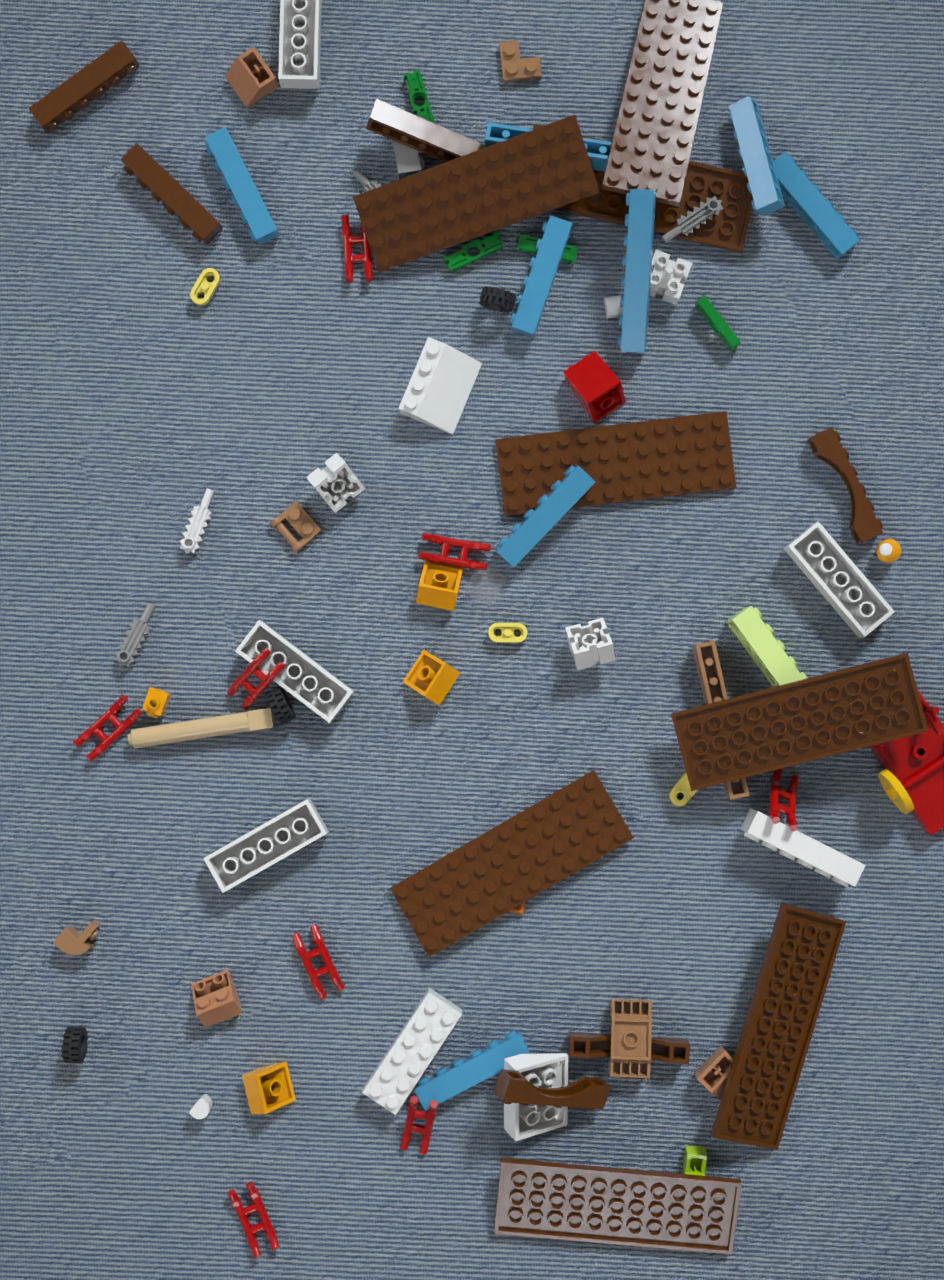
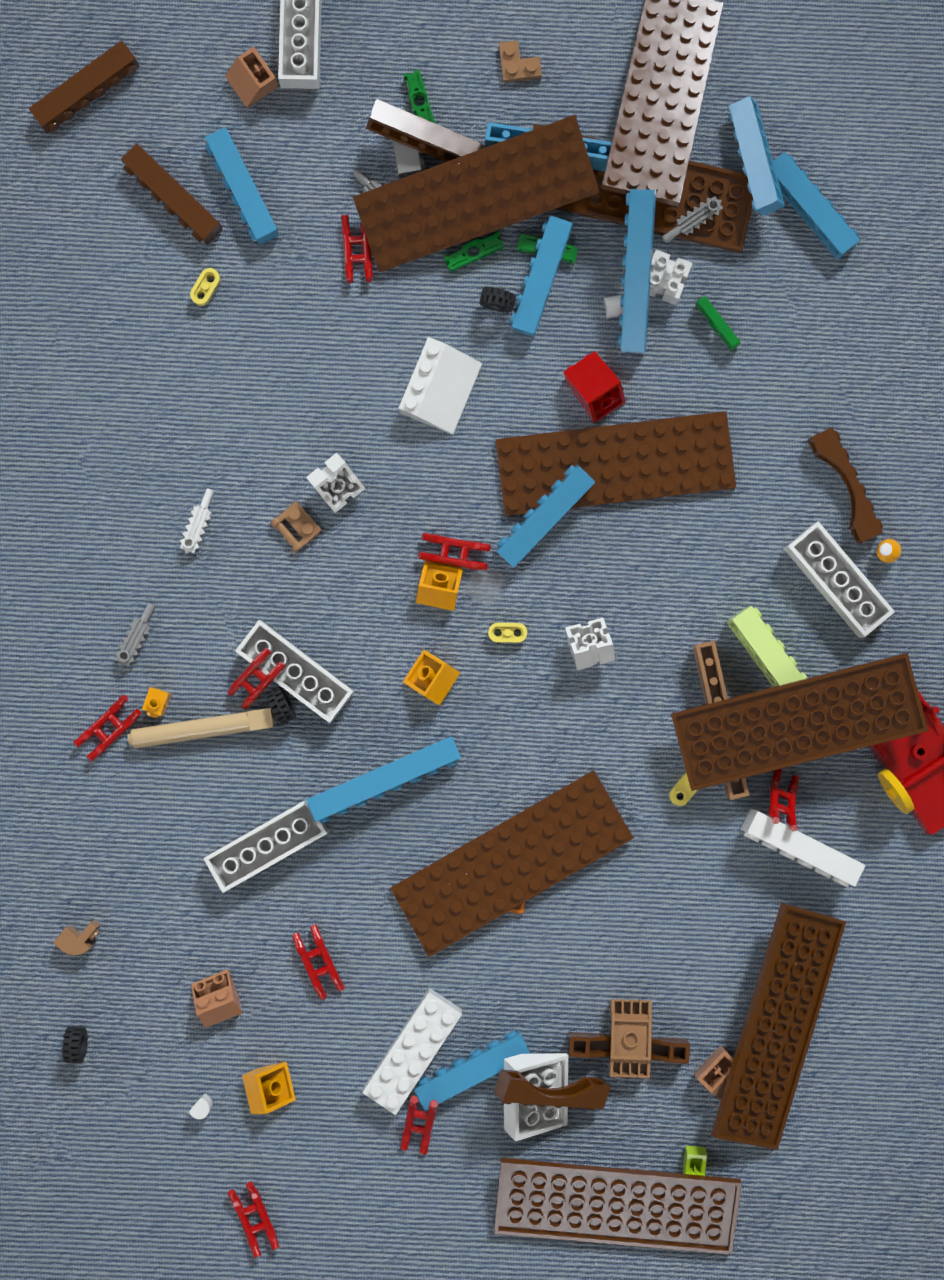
none -> dark azure brick [305,736,461,824]

